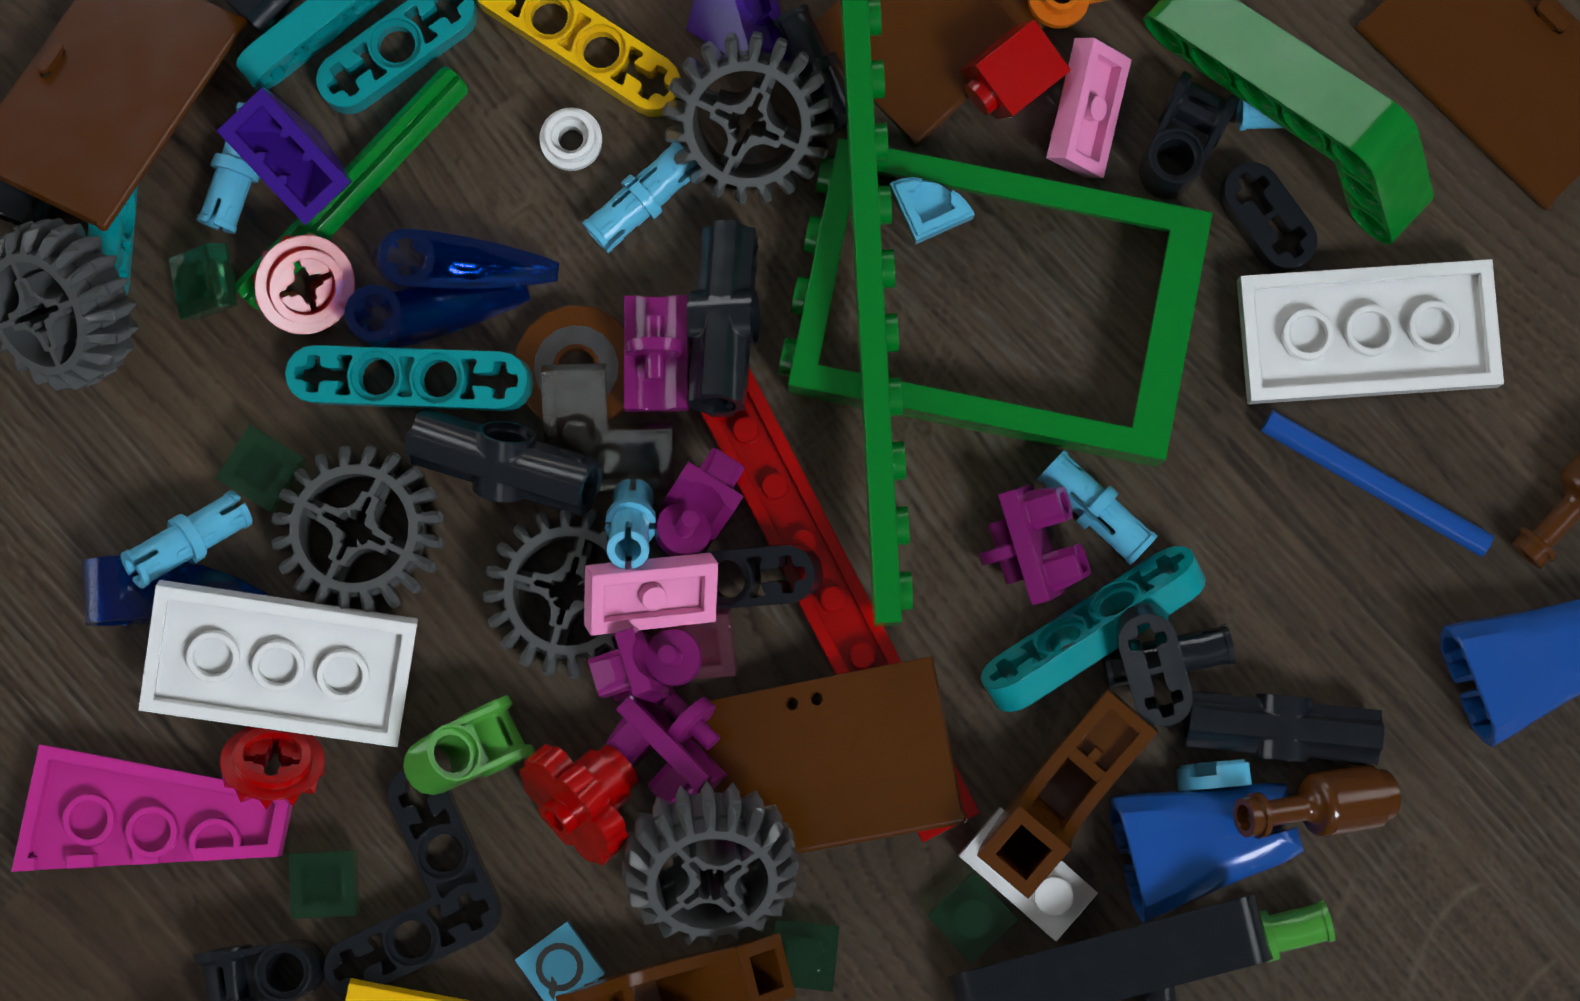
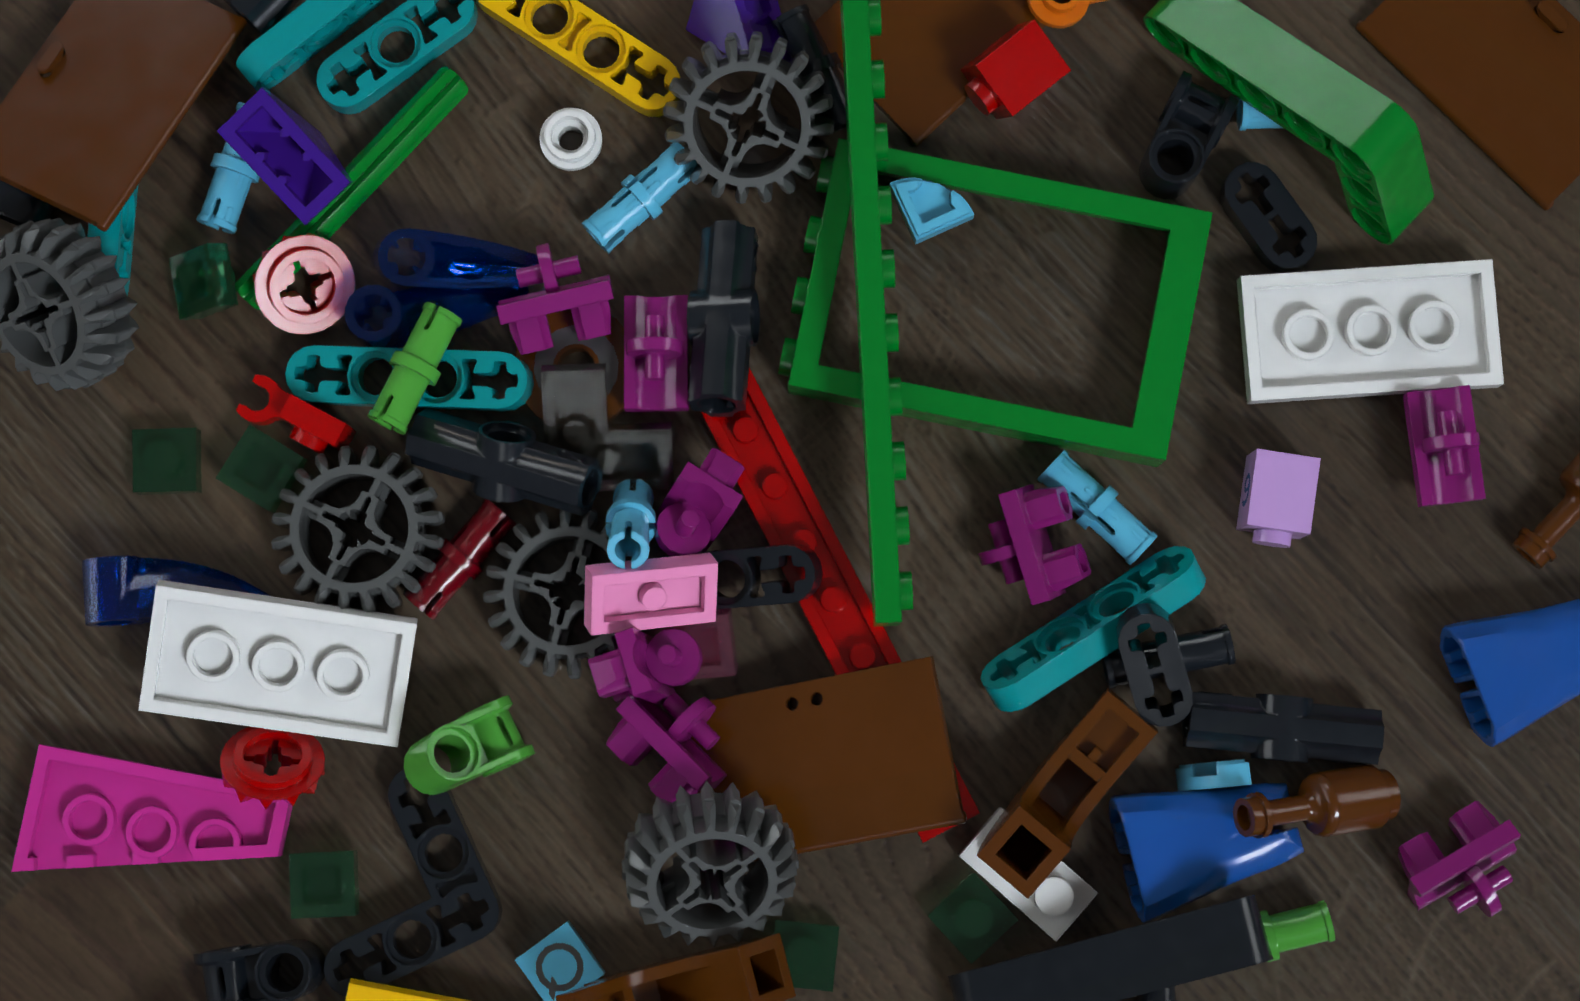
medium azure pin [121,490,252,589] -> none
red plant [519,744,639,866] -> none
bright pink plate [1046,38,1132,178] -> none
blue bar [1260,410,1494,557] -> none
none -> clear green plate [132,428,202,495]
none -> red plate [236,374,357,454]
none -> bright green pin [367,302,462,435]
none -> dark red pin [403,499,517,620]
none -> magenta hips [496,243,614,355]
none -> lavender brick [1236,449,1321,548]
none -> magenta hips [1398,801,1521,917]
none -> magenta hips [1403,385,1486,507]

